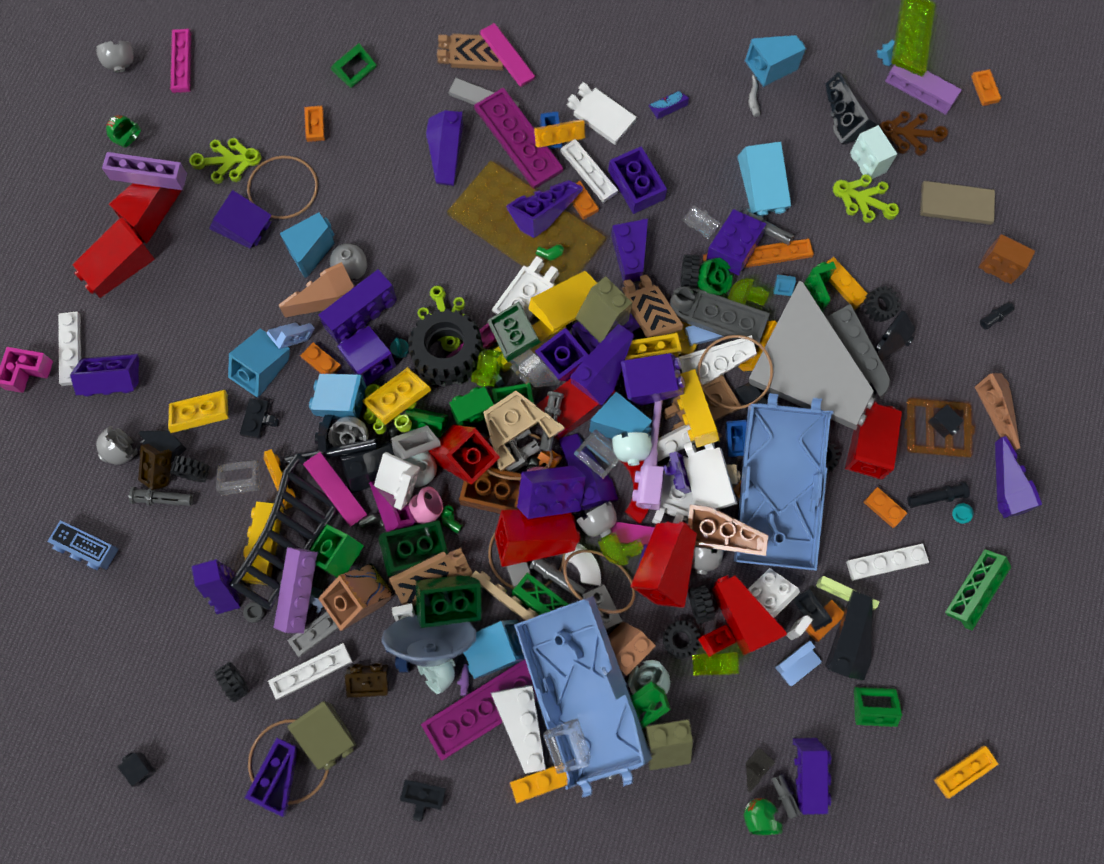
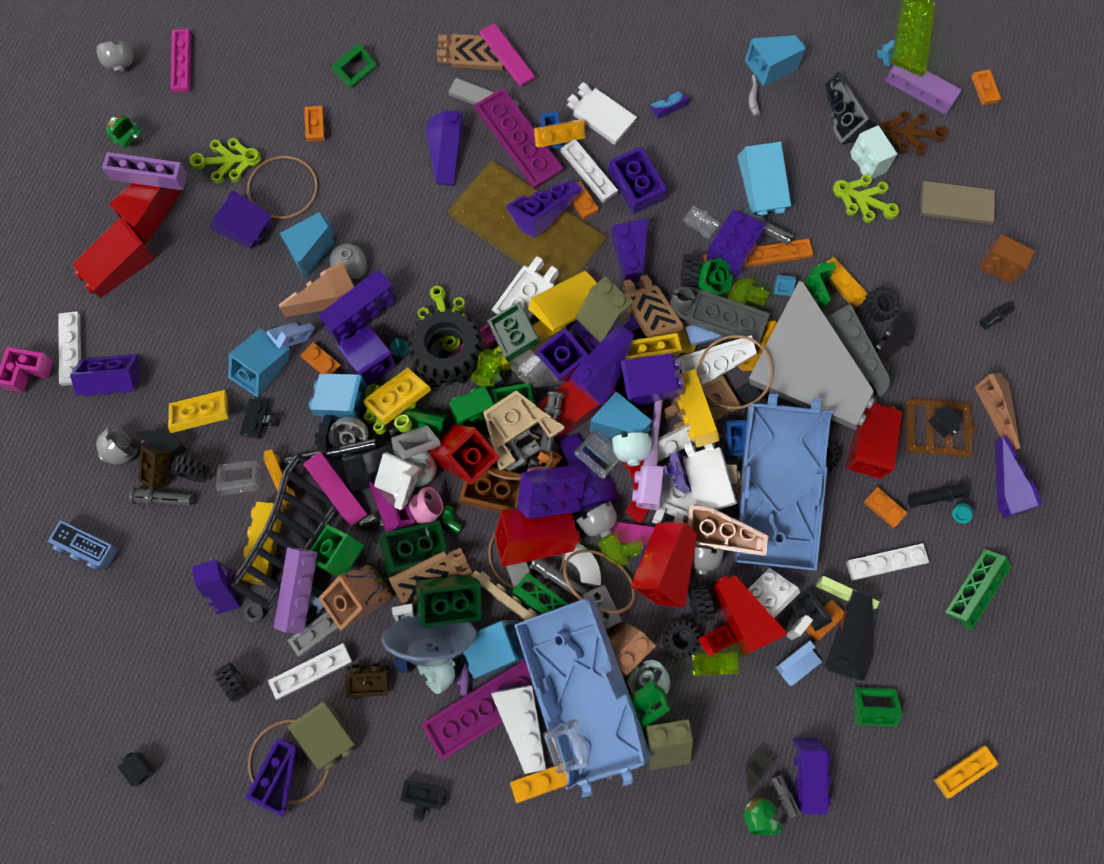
green arm [536,244,564,261] -> none

